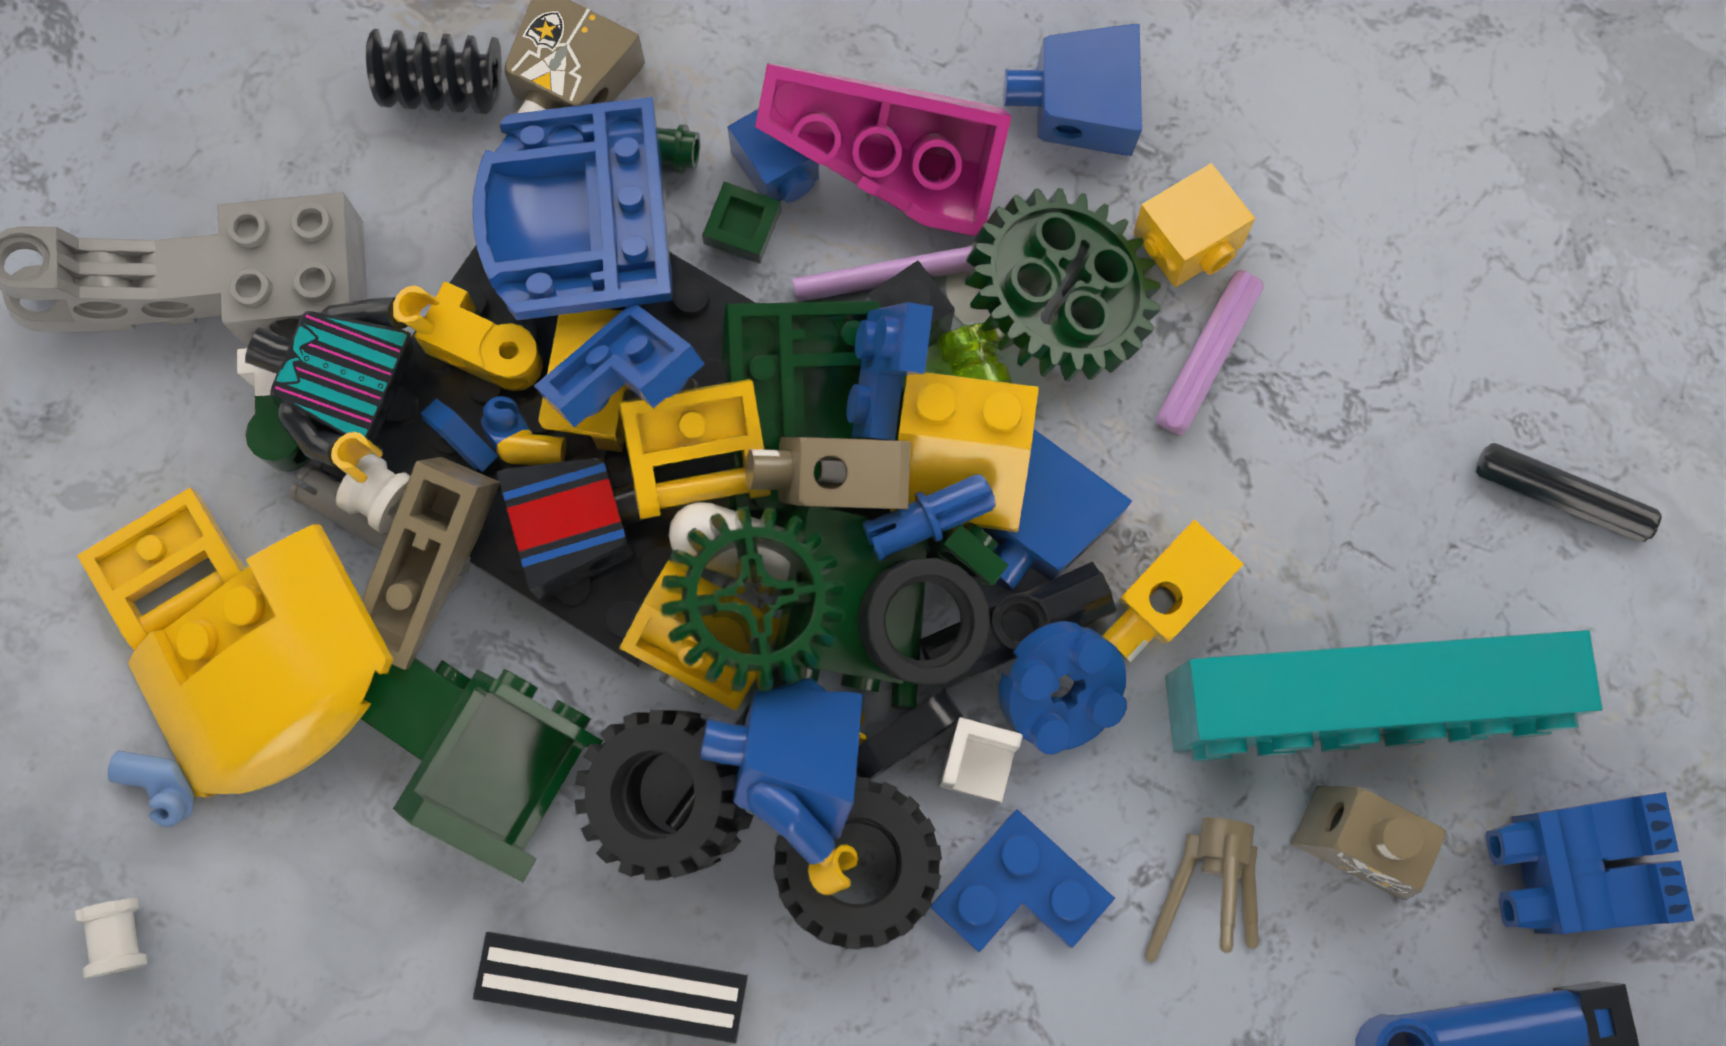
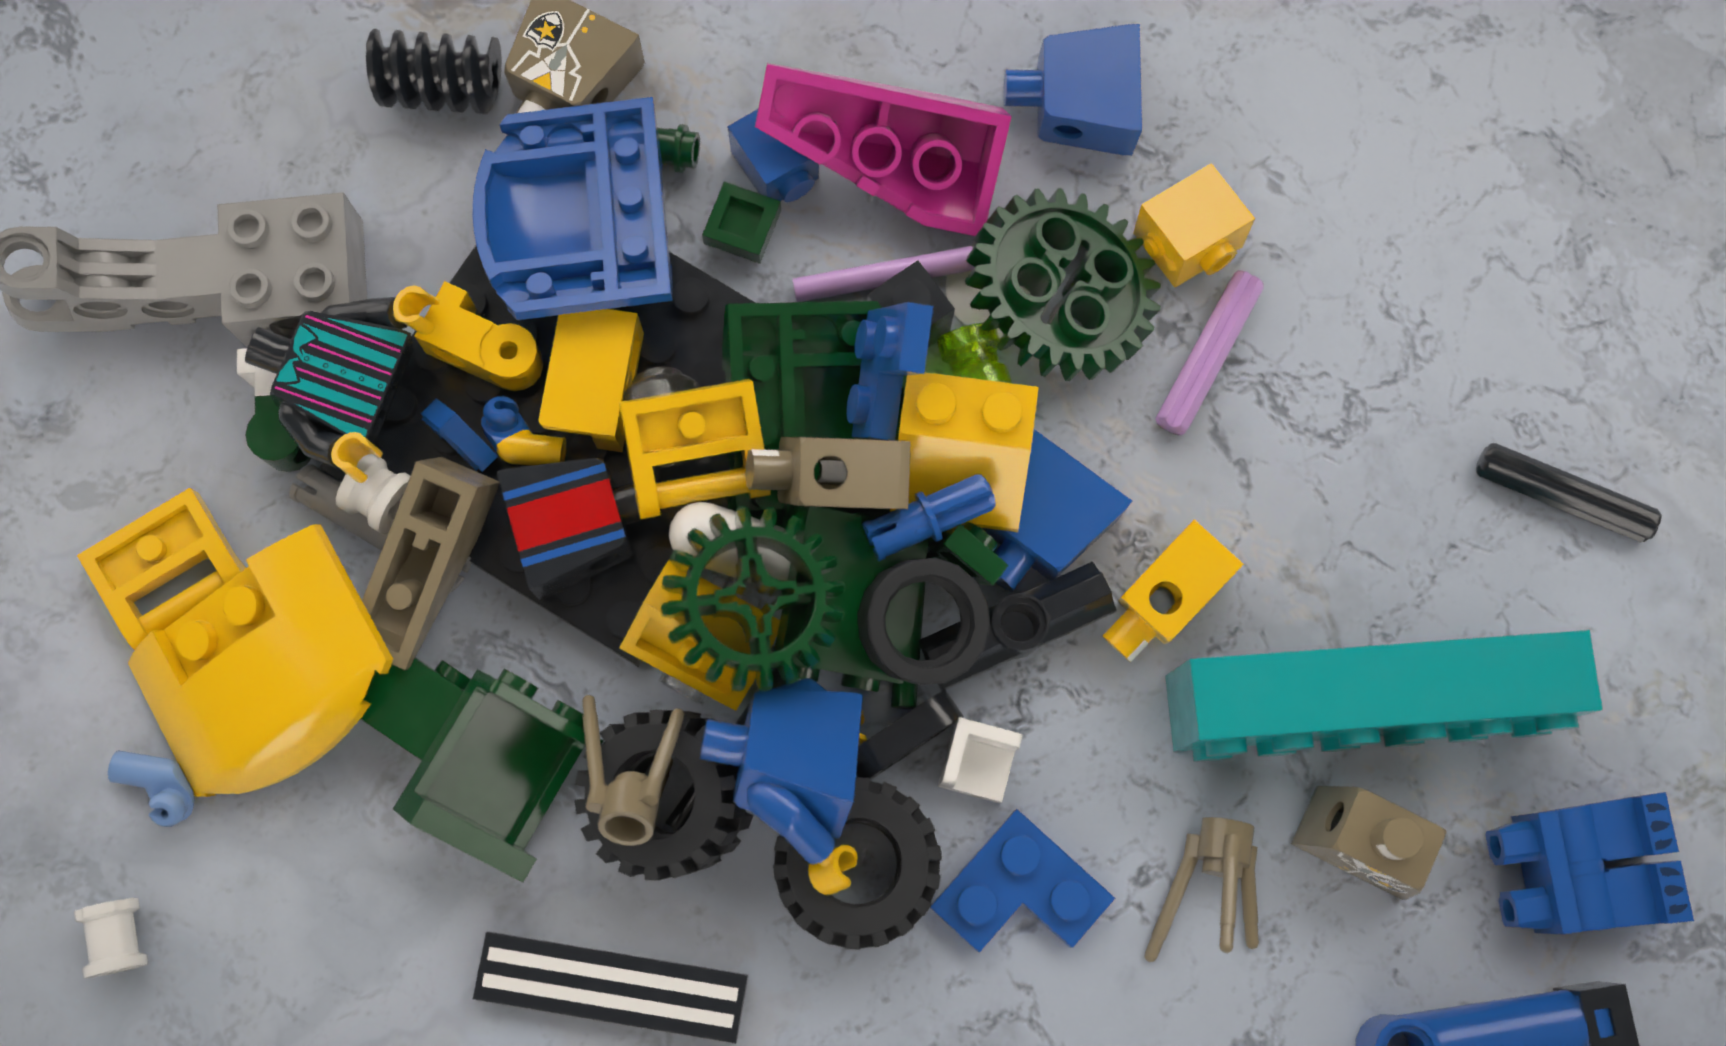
blue plate [534,303,705,427] -> none
blue plate [998,621,1127,755] -> none
none -> dark tan plant [582,695,685,846]

